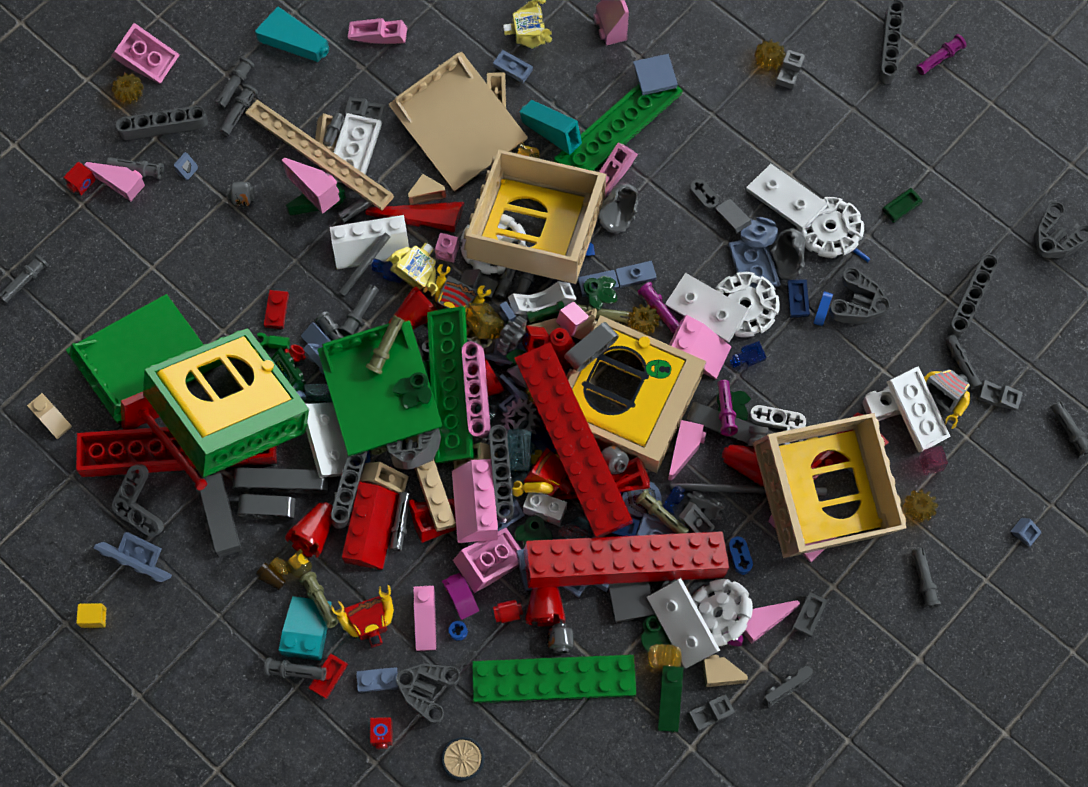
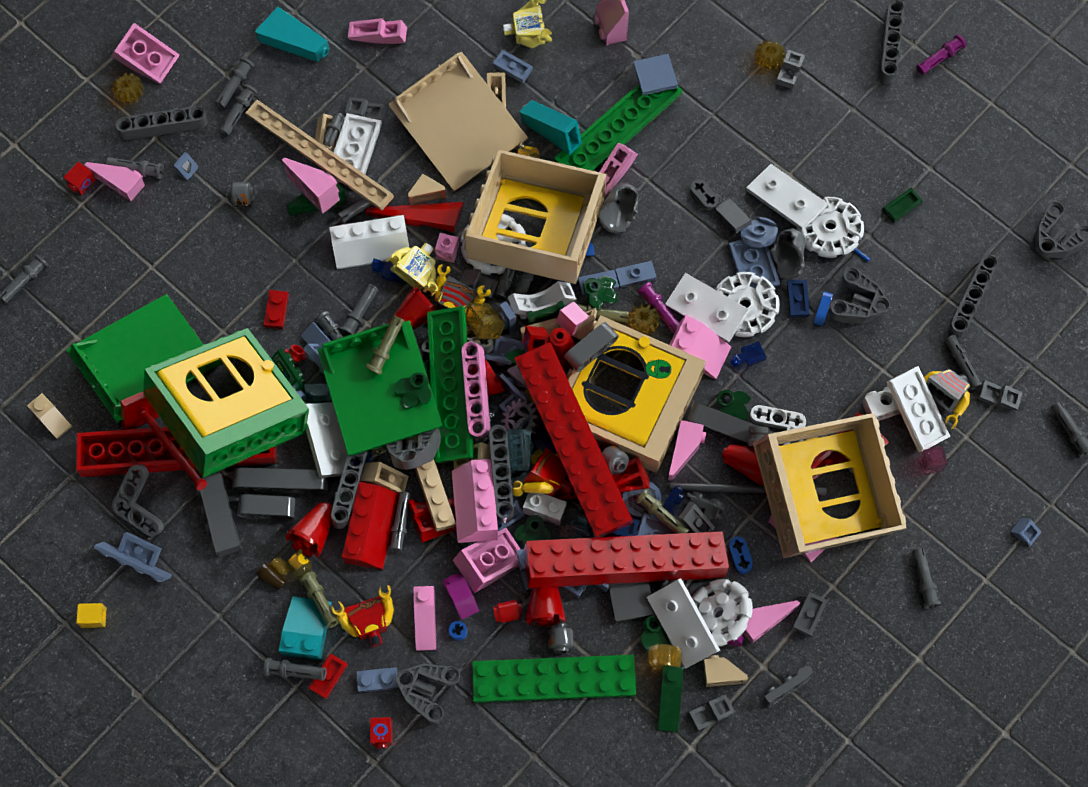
green bar [257,333,290,350] -> none
dark grey piece [339,233,391,296] -> none
tan wheel [441,737,484,781] -> none
dark grey gear [496,316,527,355] -> none
magenta pin [717,380,738,436] -> none
clear yellow gear [904,488,938,523] -> none

